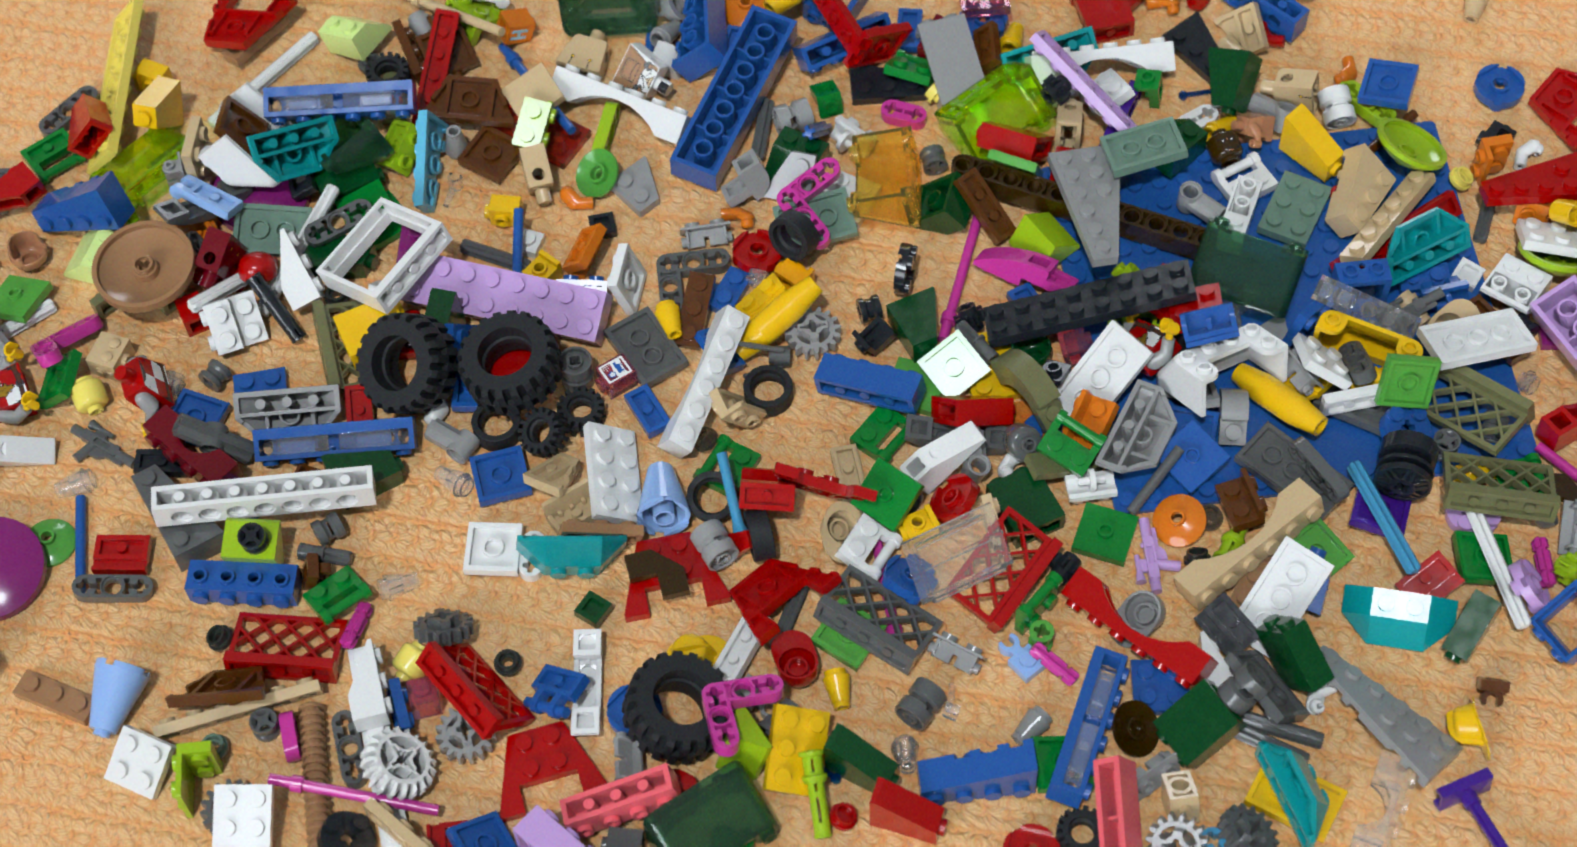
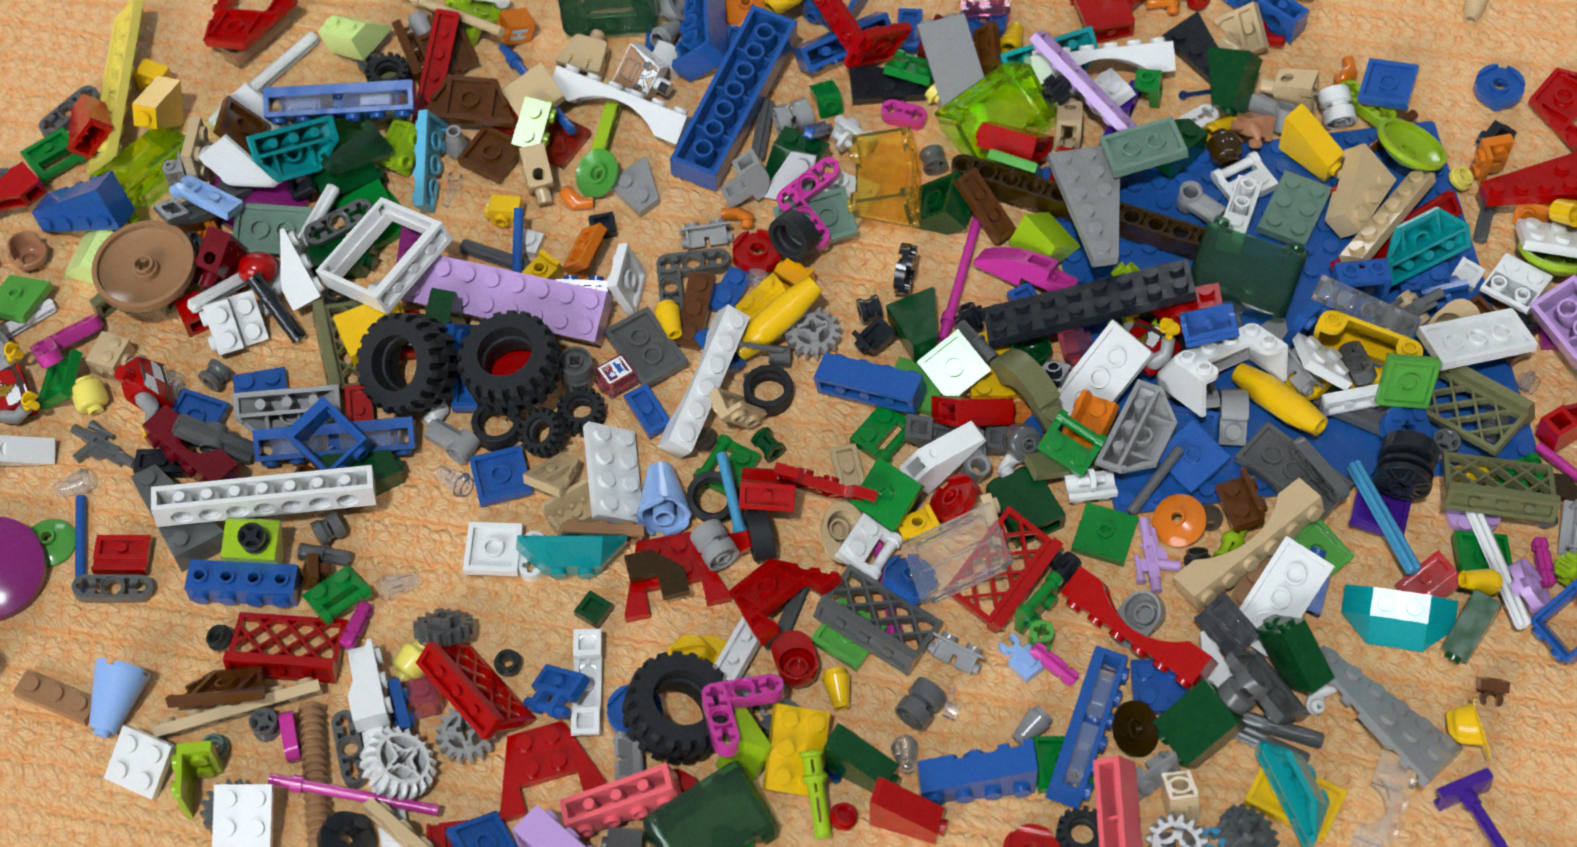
white arm [1513,139,1544,170] -> none
none -> blue window [283,396,371,470]
none -> dark green bush [751,427,786,462]
none -> yellow cone [1458,568,1503,596]

